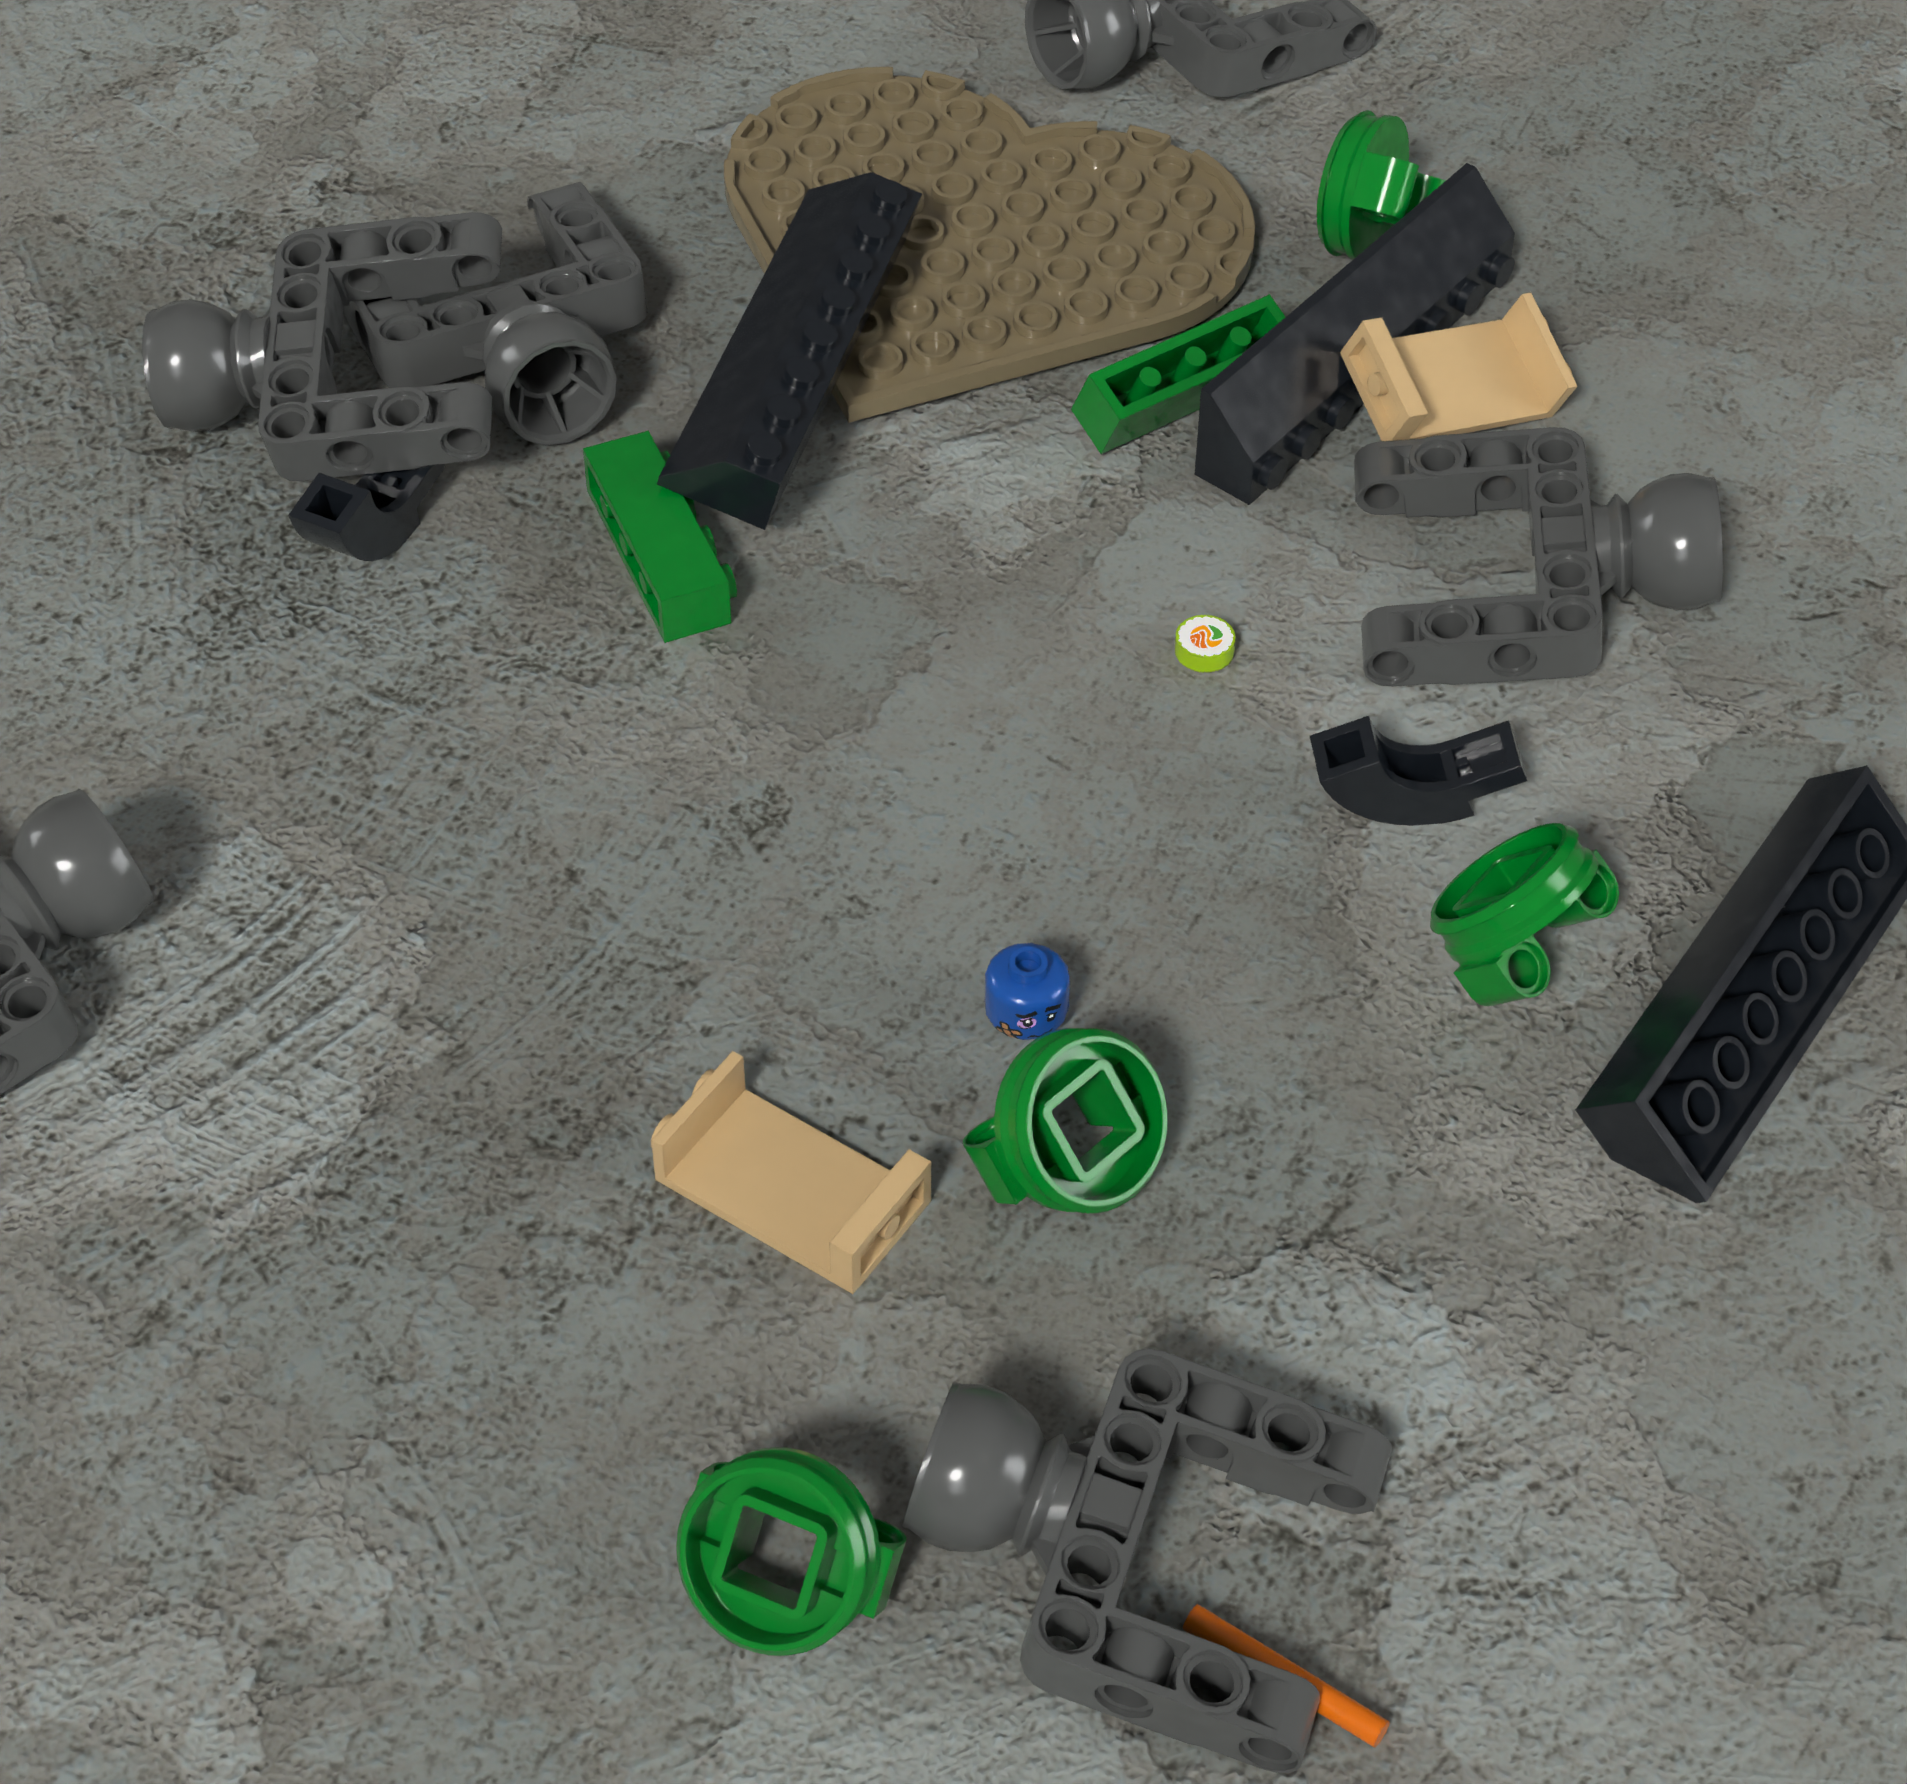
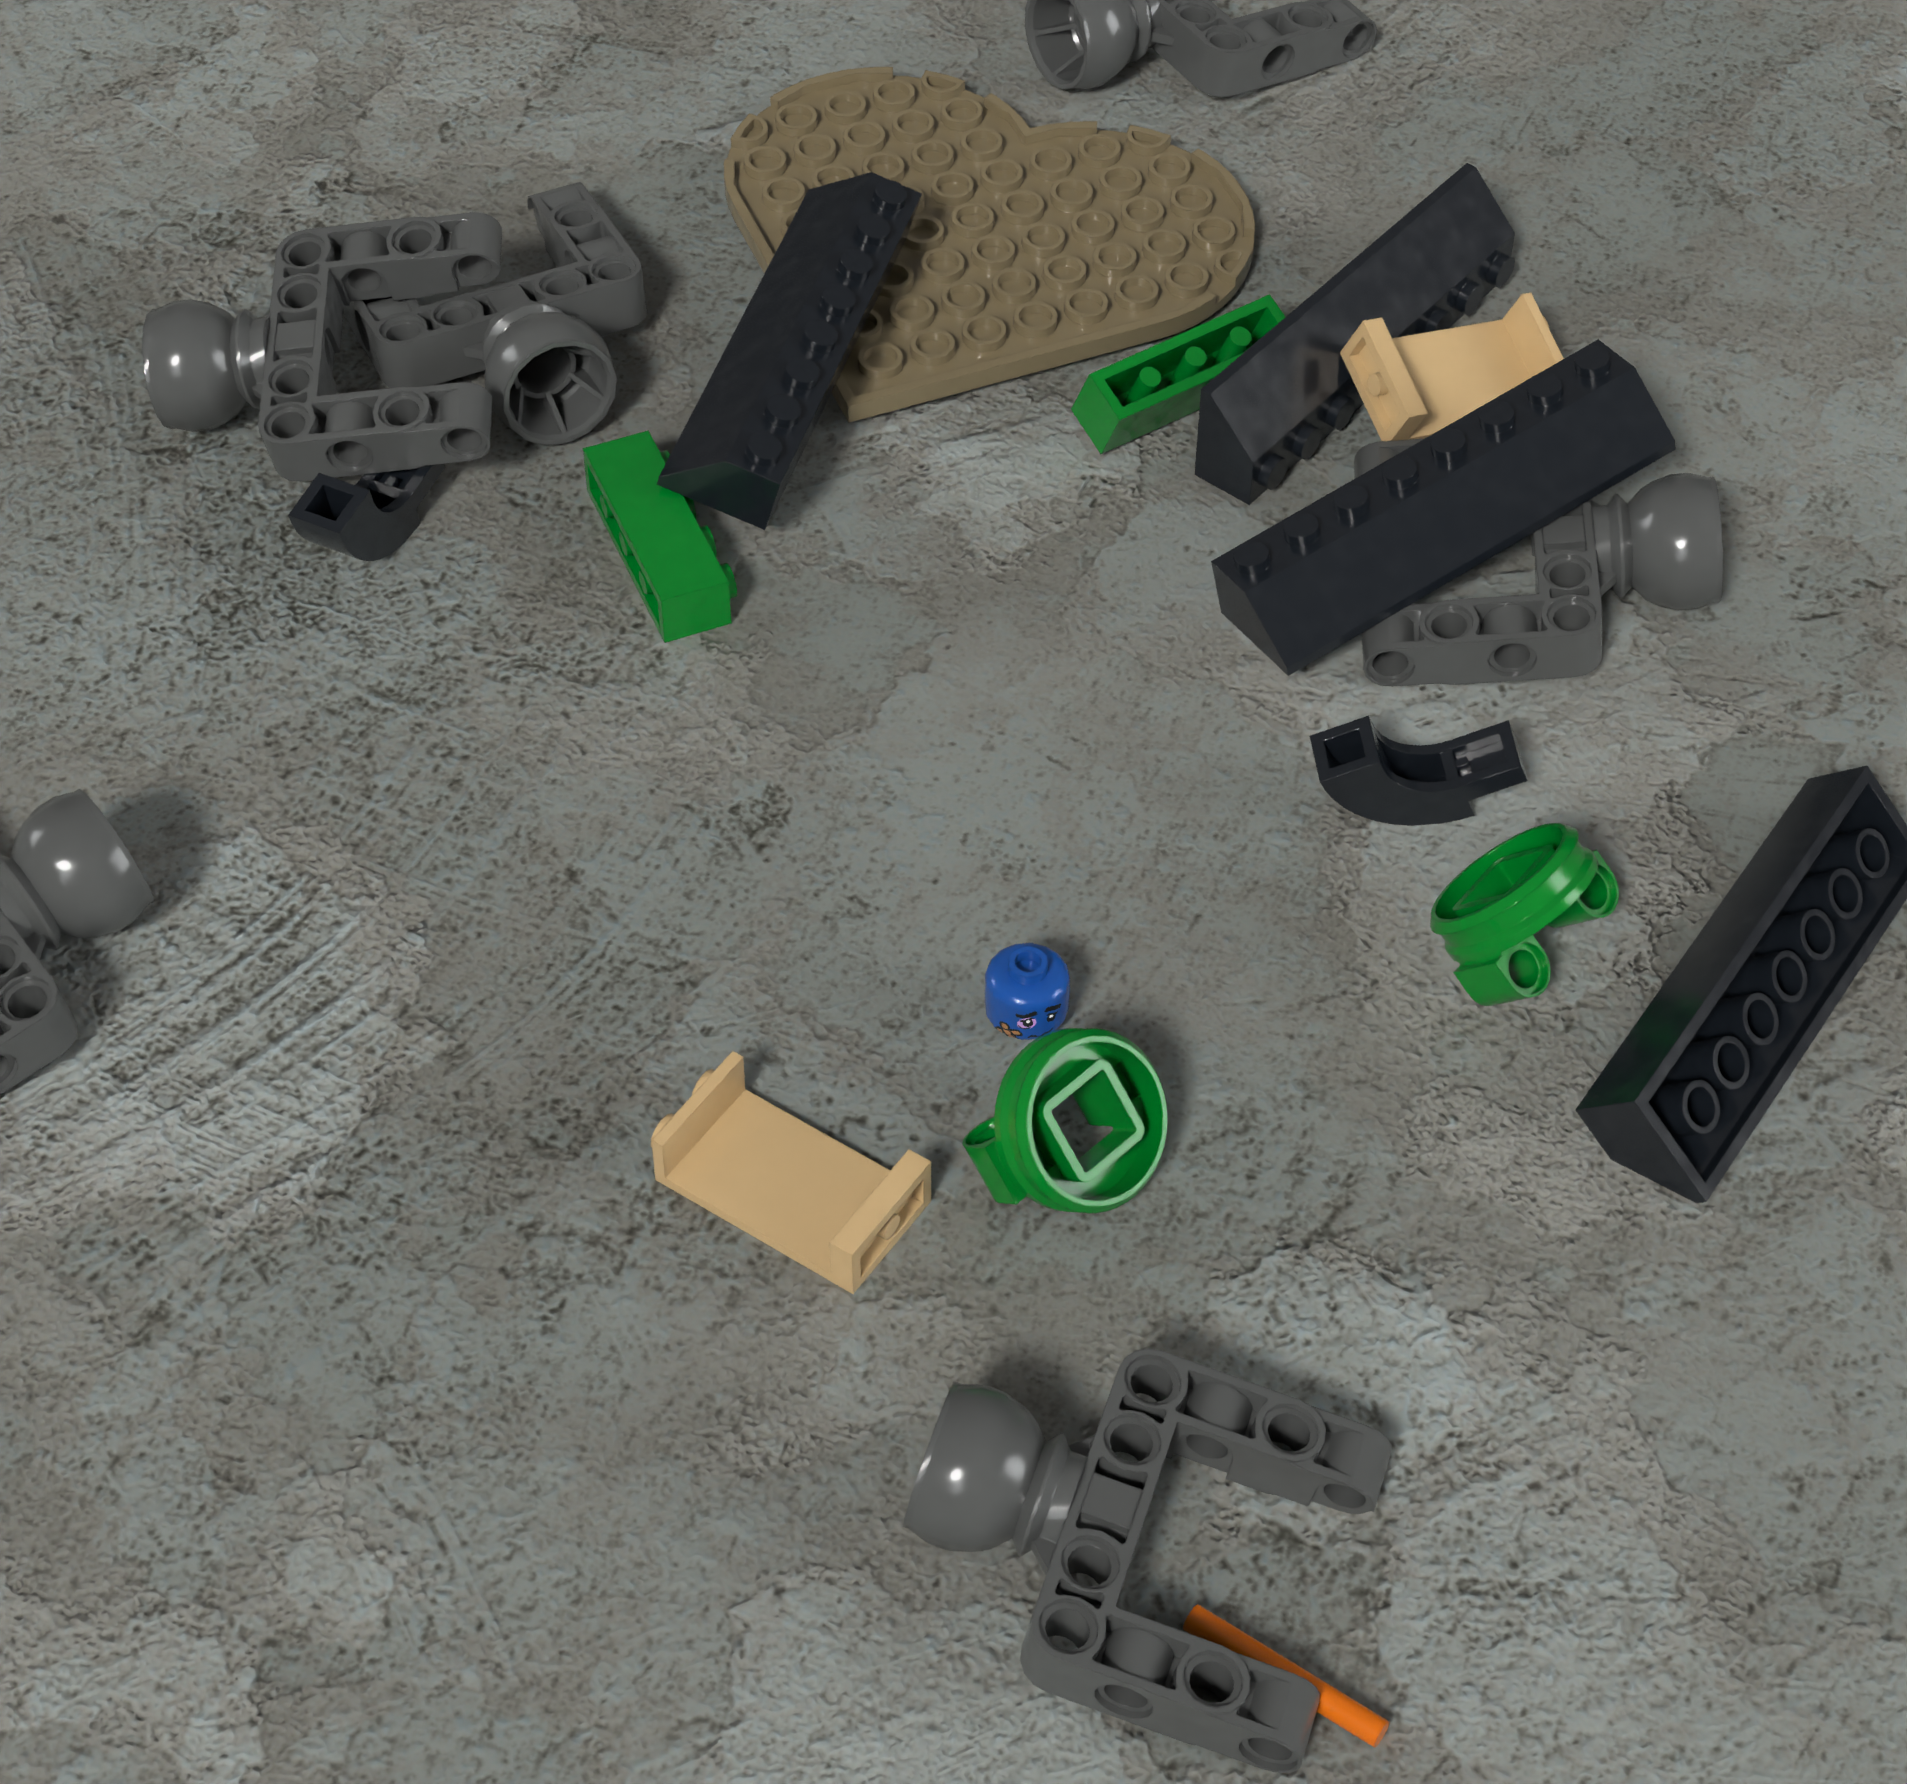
green piece [676,1447,907,1656] -> none
tile [1175,615,1235,672] -> none
green piece [1317,110,1446,260] -> none
none -> black slope [1211,339,1676,676]

